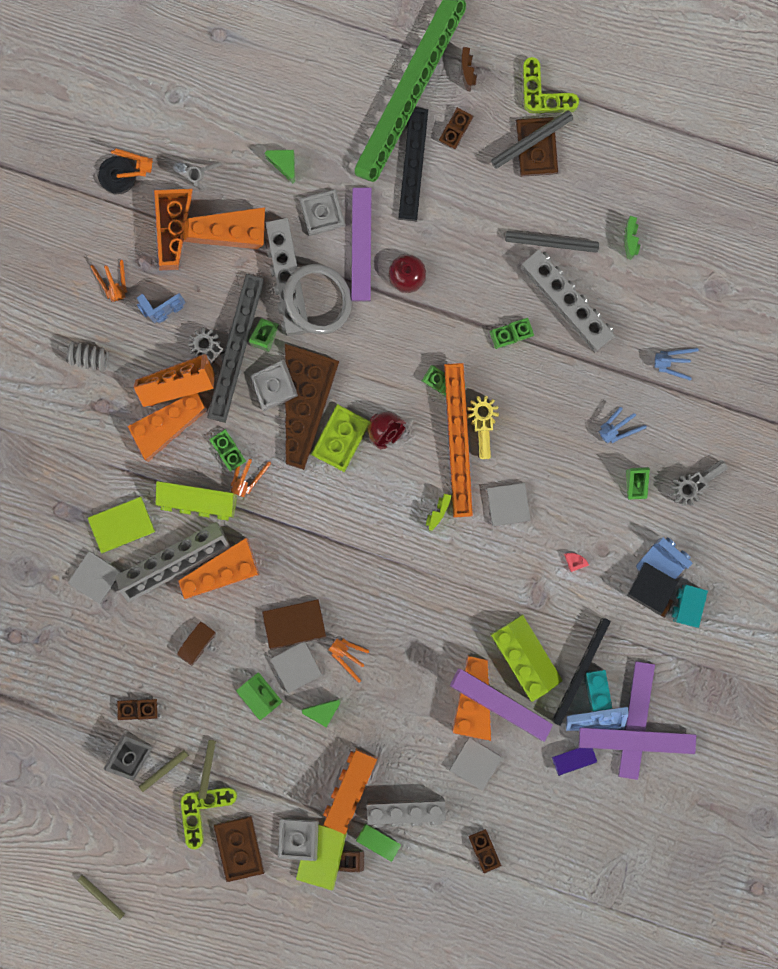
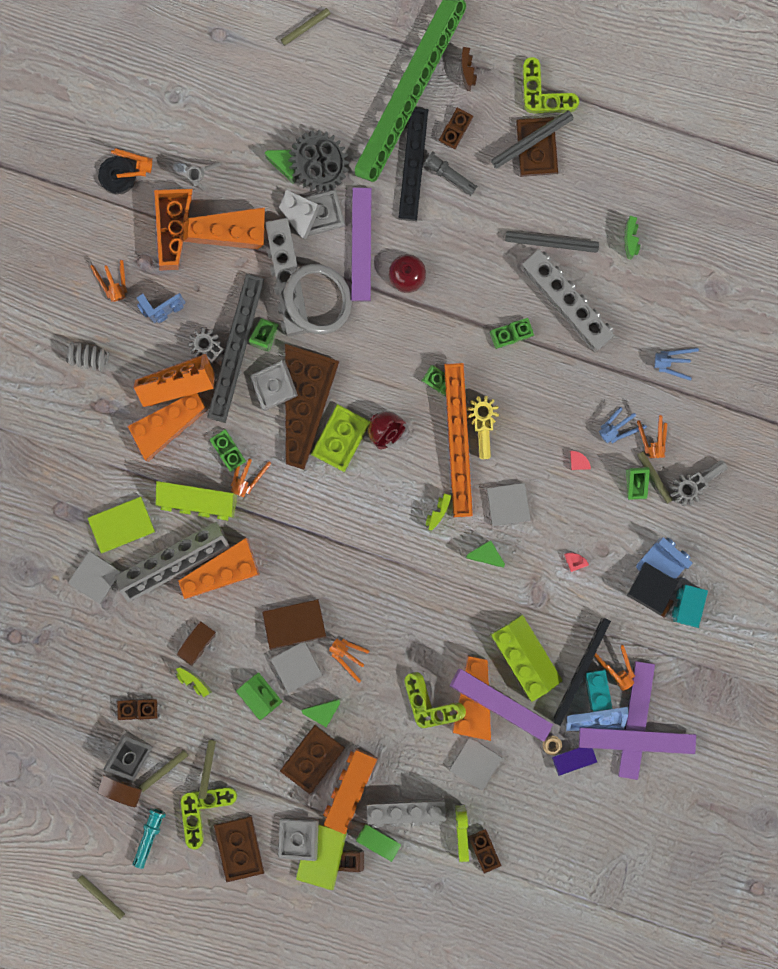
none -> reddish brown slope [97,774,142,808]
none -> teal pin [132,808,166,869]
none -> lime slope [176,666,212,698]
none -> light grey wing [279,190,321,239]
none -> olive bar [280,8,331,46]
none -> reddish brown tile [280,724,345,794]
none -> dark grey gear [288,130,349,193]
none -> lime beam [404,672,466,728]
none -> dark grey pin [423,151,478,196]
none -> lime beam [455,805,469,862]
none -> bright green slope [466,540,505,568]
none -> tan plate [543,735,562,755]
none -> coral tile [570,451,591,470]
none -> orange plant [594,645,635,691]
none -> orange plant [637,415,667,458]
none -> olive bar [637,451,673,504]

